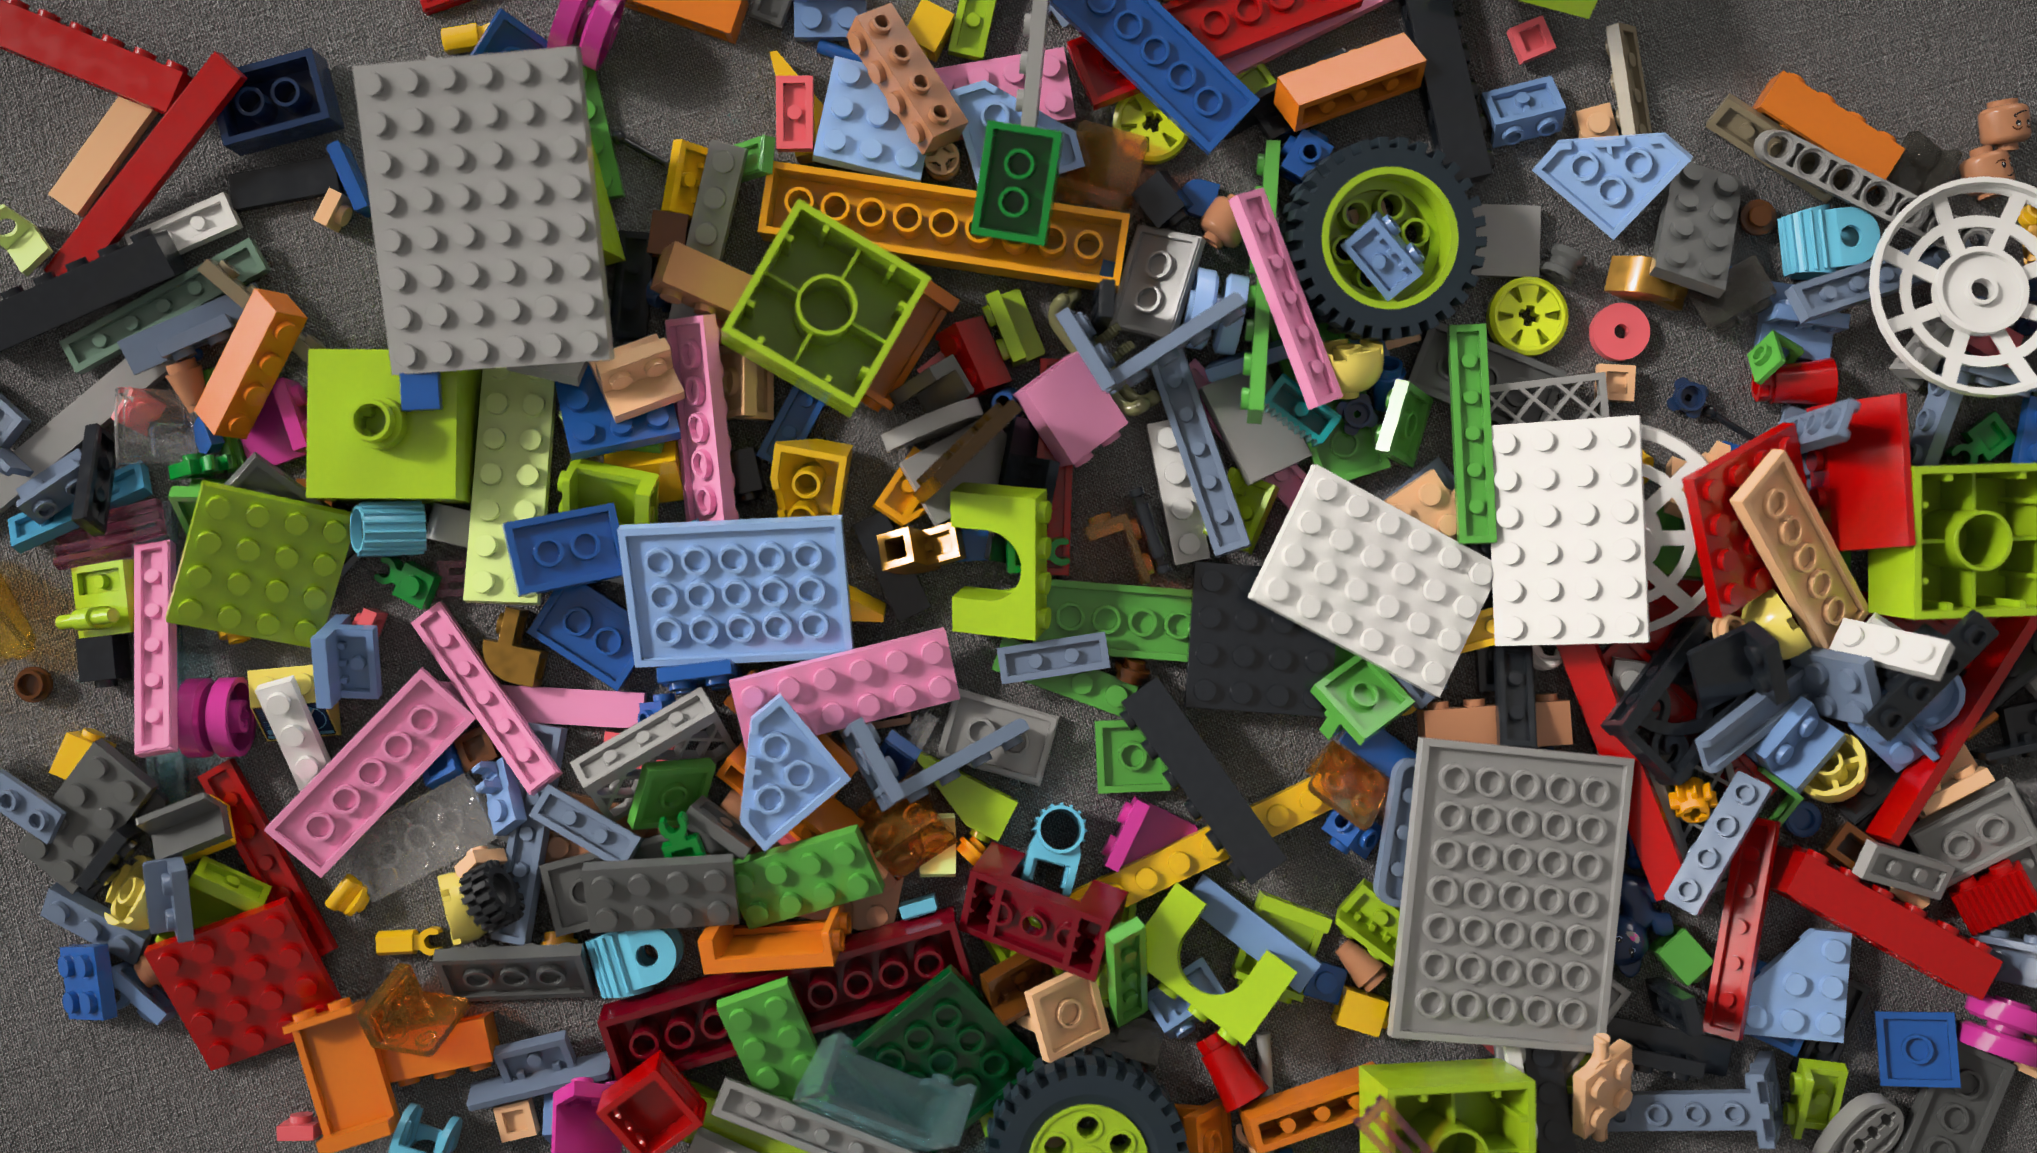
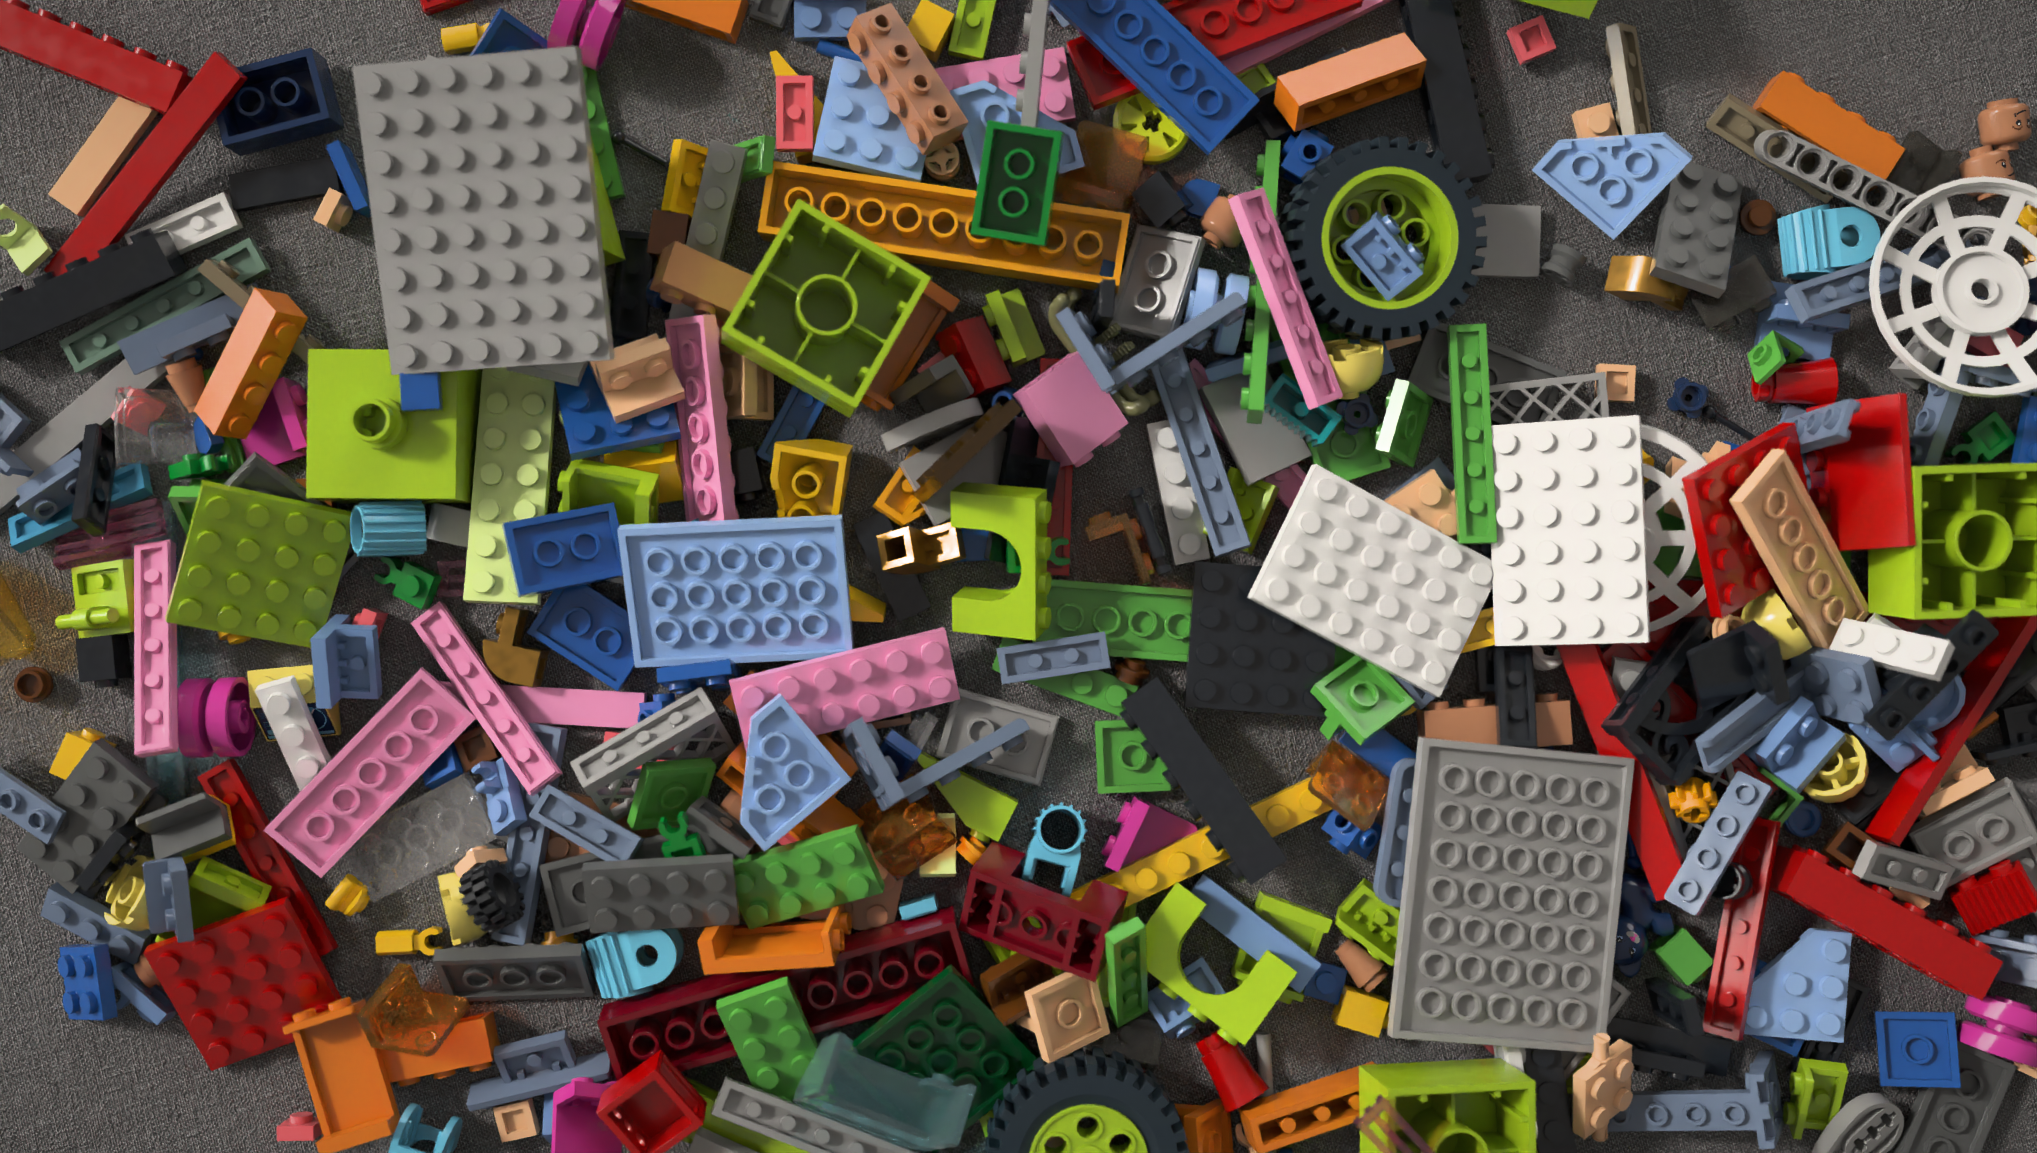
blue cone [1372,356,1406,412] -> none
medium blue bracket [1481,76,1566,148] -> none
neon yellow wheel [1486,277,1569,357] -> none
coral piece [1589,303,1650,362] -> none
none -> black wheel [1711,862,1753,899]

